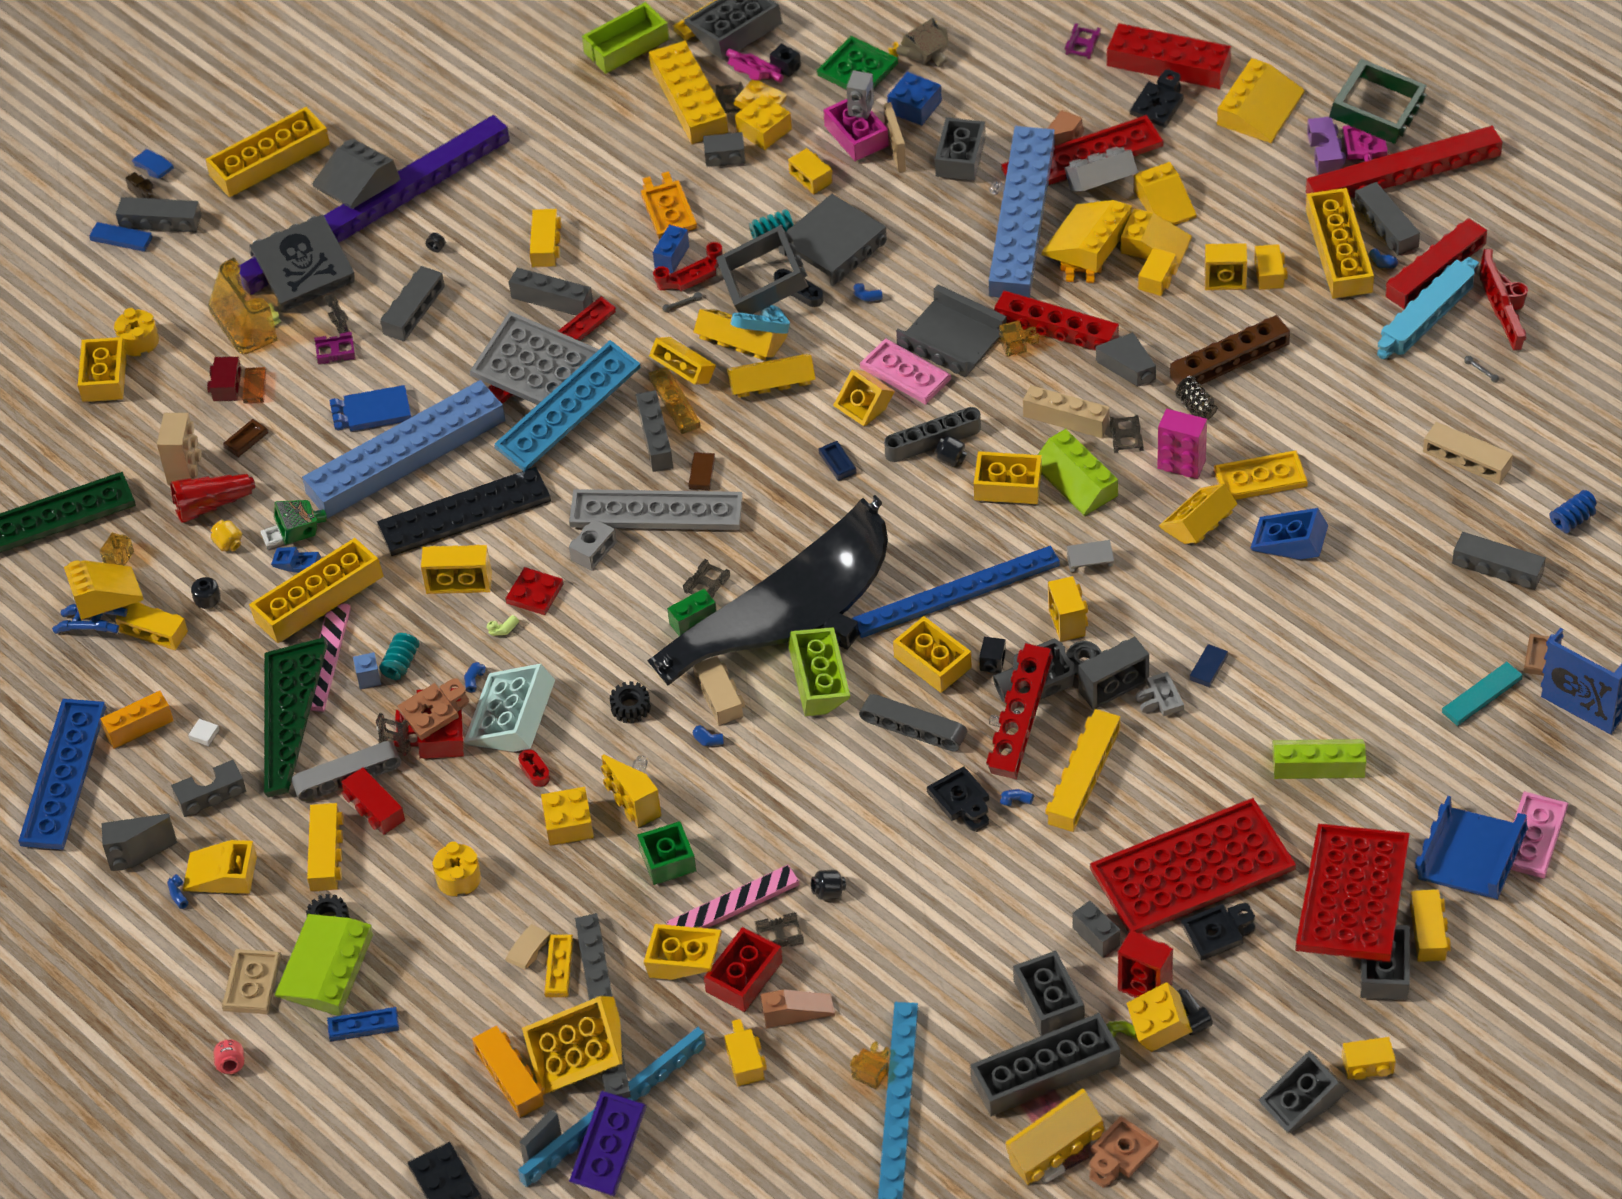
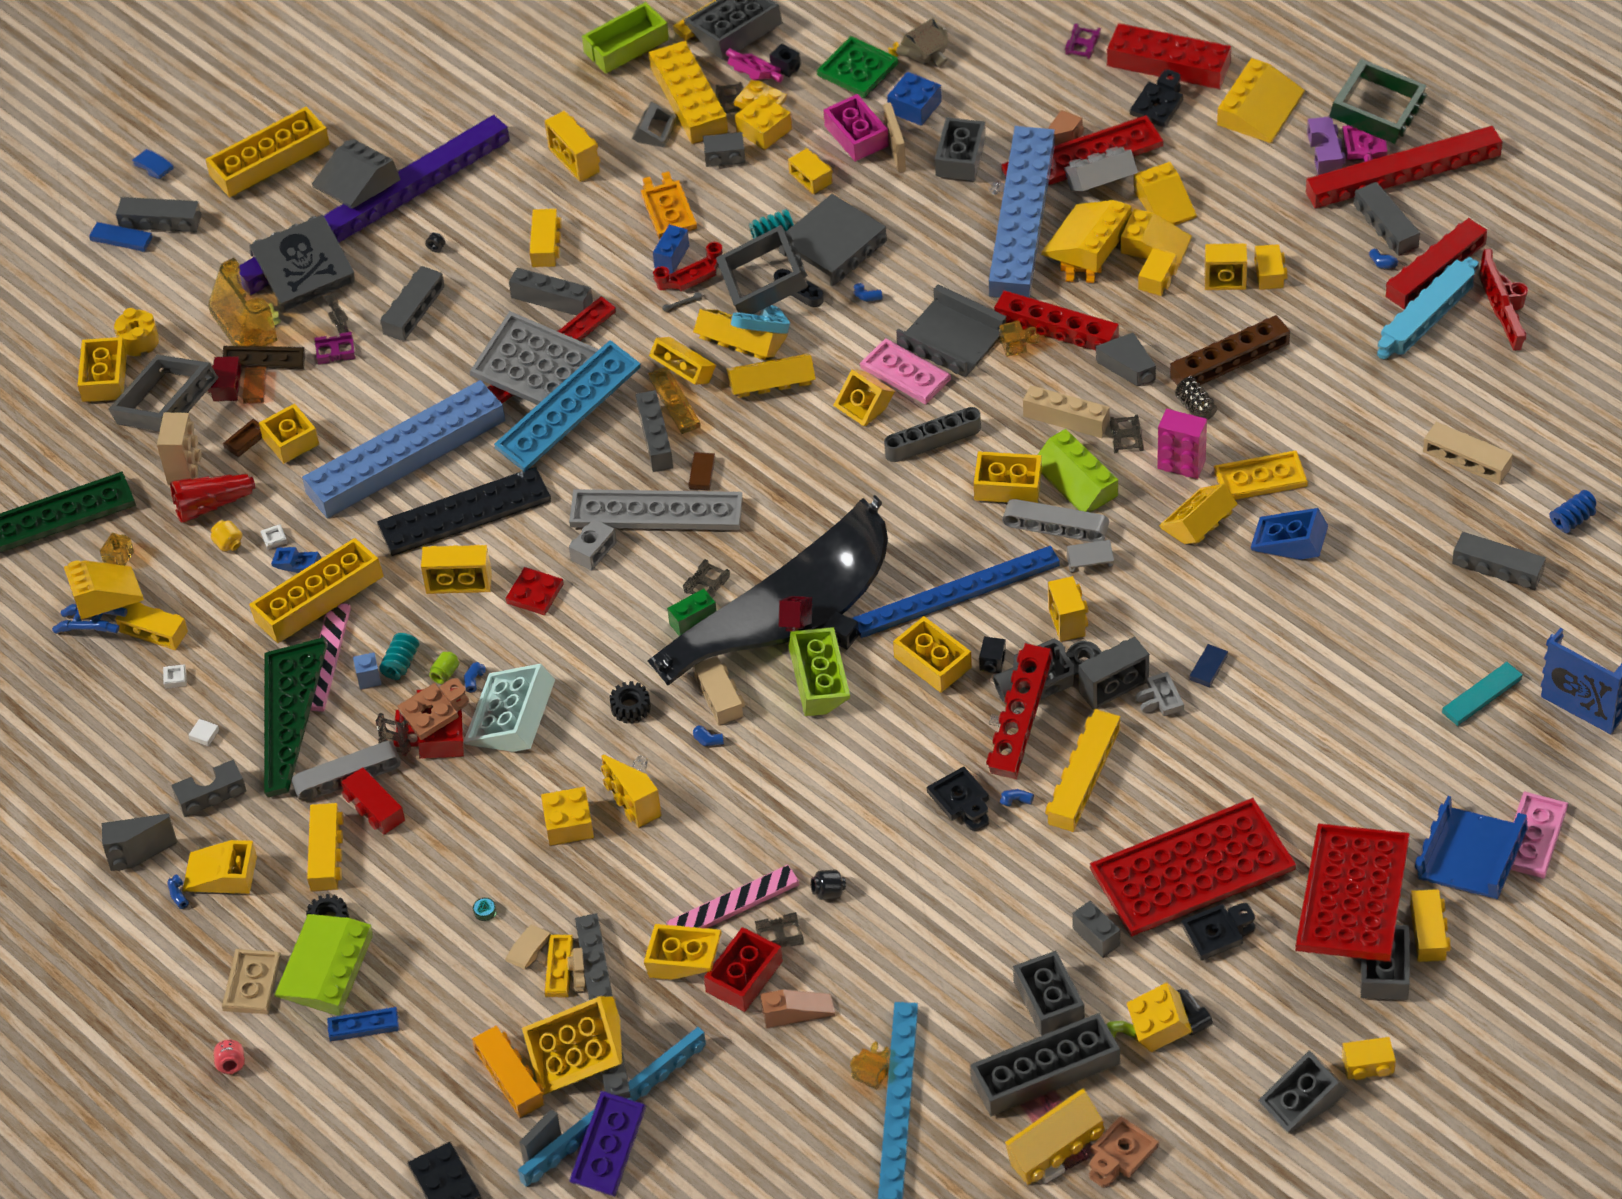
blue plate [18,698,106,850] -> none
light orange brick [100,691,174,749] -> none
dark brown piece [125,172,160,199] -> none
black head [191,577,221,609] -> none
green torso [273,500,327,545] -> none
blue tile [329,385,411,432] -> none
yellow brick [432,841,481,897] -> none
yellowish green arm [486,615,519,636] -> none
red beam [518,749,550,787] -> none
green brick [637,821,697,885] -> none
yellow hinge [724,1019,767,1087] -> none
dark blue tile [818,441,857,481] -> none
light grey brick [846,71,874,119] -> none
dark grey beam [859,694,968,752] -> none
black head [934,436,967,467] -> none
red brick [1118,930,1173,998] -> none
lime slope [1272,739,1366,779] -> none
yellow brick [1306,188,1374,299] -> none
dark grey hinge [1464,356,1499,383] -> none
medium nougat tile [1523,634,1549,676] -> none
none -> dark grey window [108,354,218,432]
none -> white tile [163,664,187,689]
none -> dark brown tile [223,346,306,369]
none -> yellow brick [259,403,319,464]
none -> lime brick [429,652,459,684]
none -> tile [473,898,496,921]
none -> yellow brick [544,110,600,182]
none -> tan plate [567,948,585,992]
none -> dark grey tile [632,101,678,147]
none -> dark red brick [779,596,812,631]
none -> light grey beam [1002,499,1110,542]

